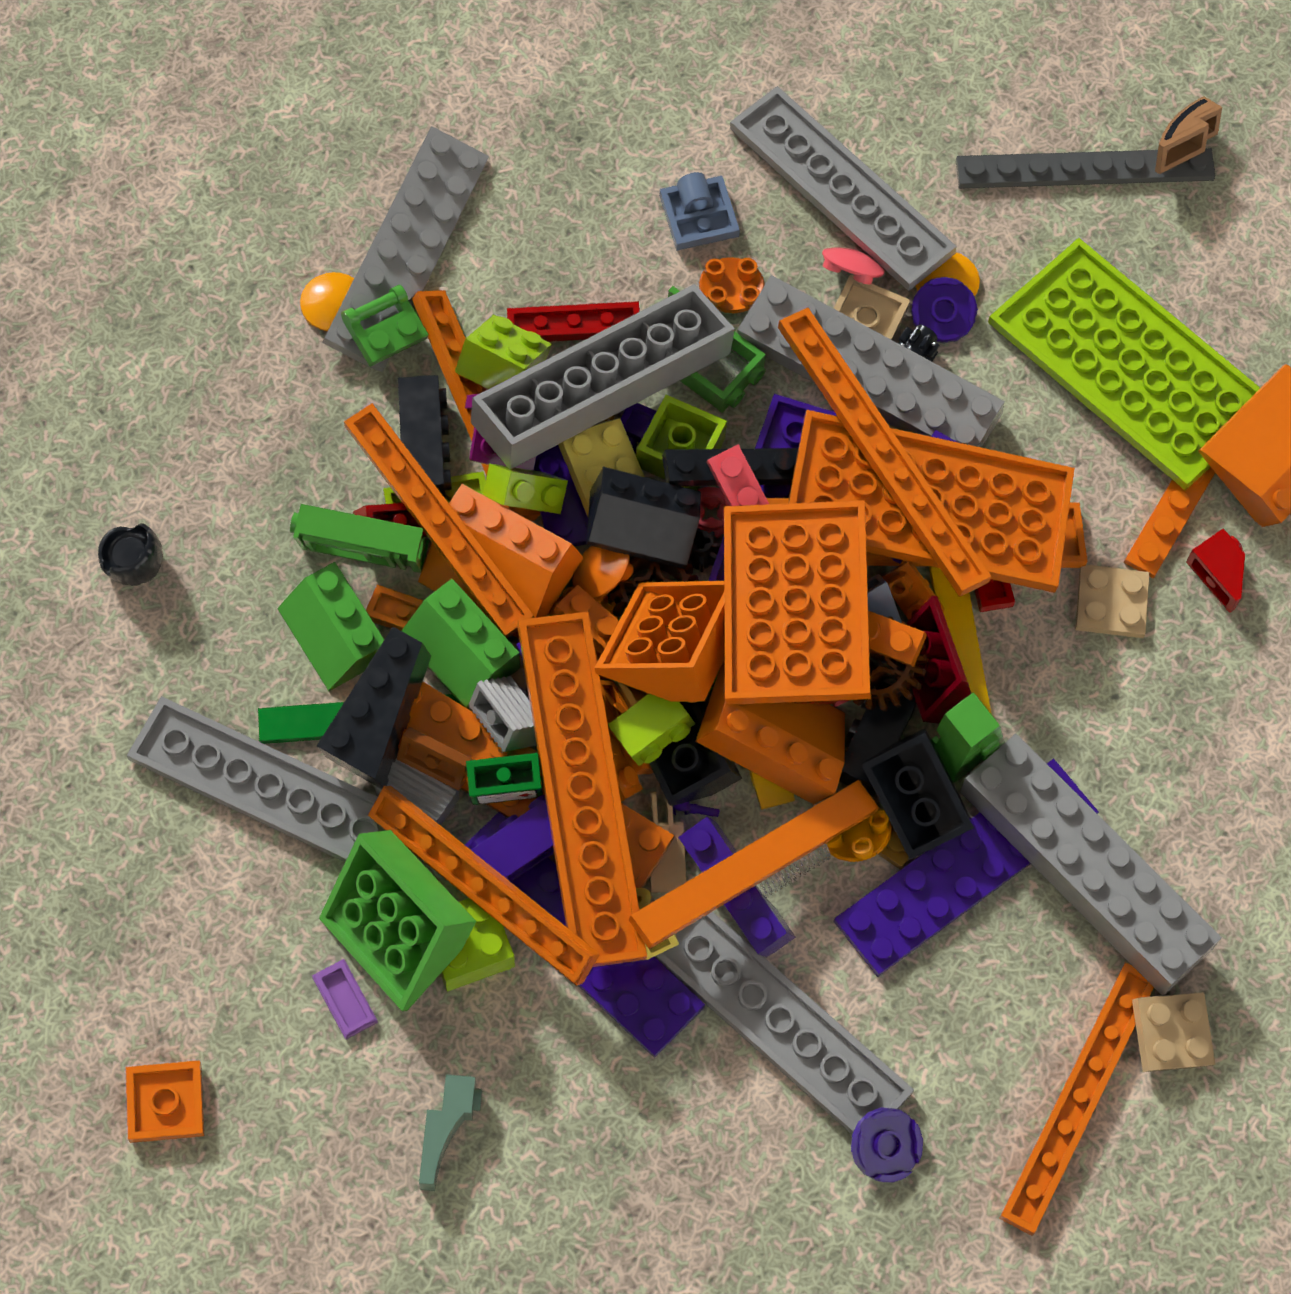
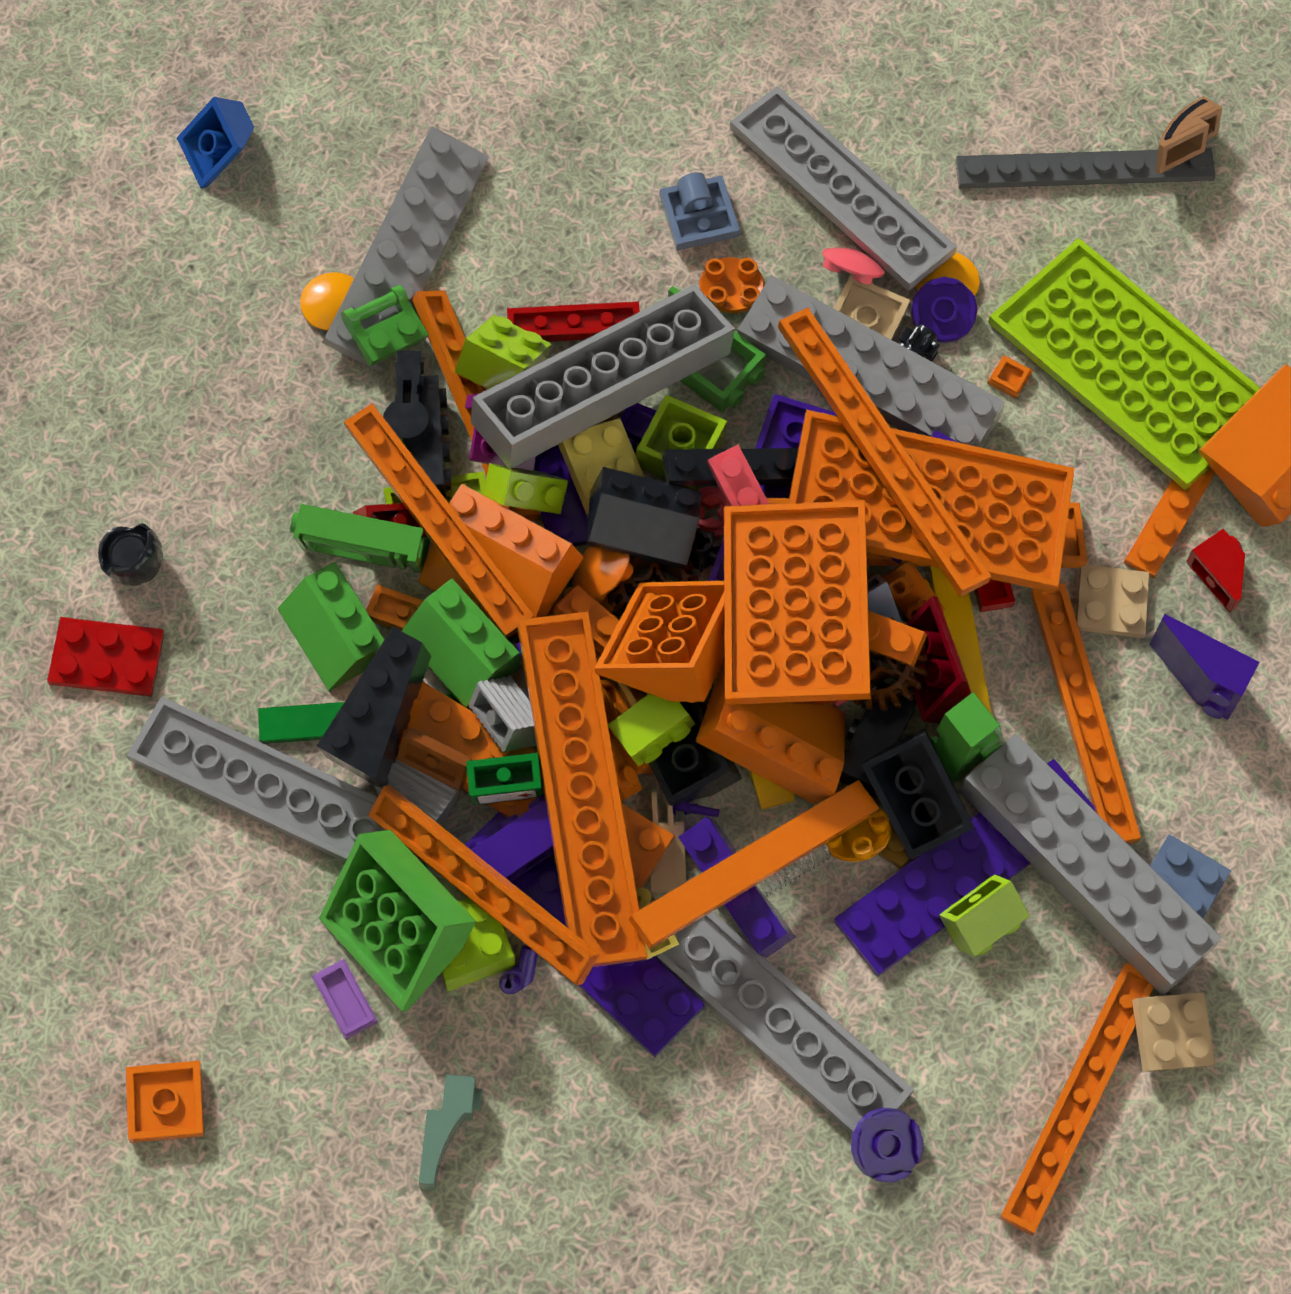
none -> red plate [47,617,164,697]
none -> blue slope [177,97,254,189]
none -> black piece [383,351,433,447]
none -> dark purple arm [499,945,538,994]
none -> lime brick [939,874,1030,957]
none -> orange tile [987,355,1033,399]
none -> orange plate [1030,583,1141,844]
none -> dark purple slope [1150,614,1260,720]
none -> sand blue plate [1150,834,1231,918]

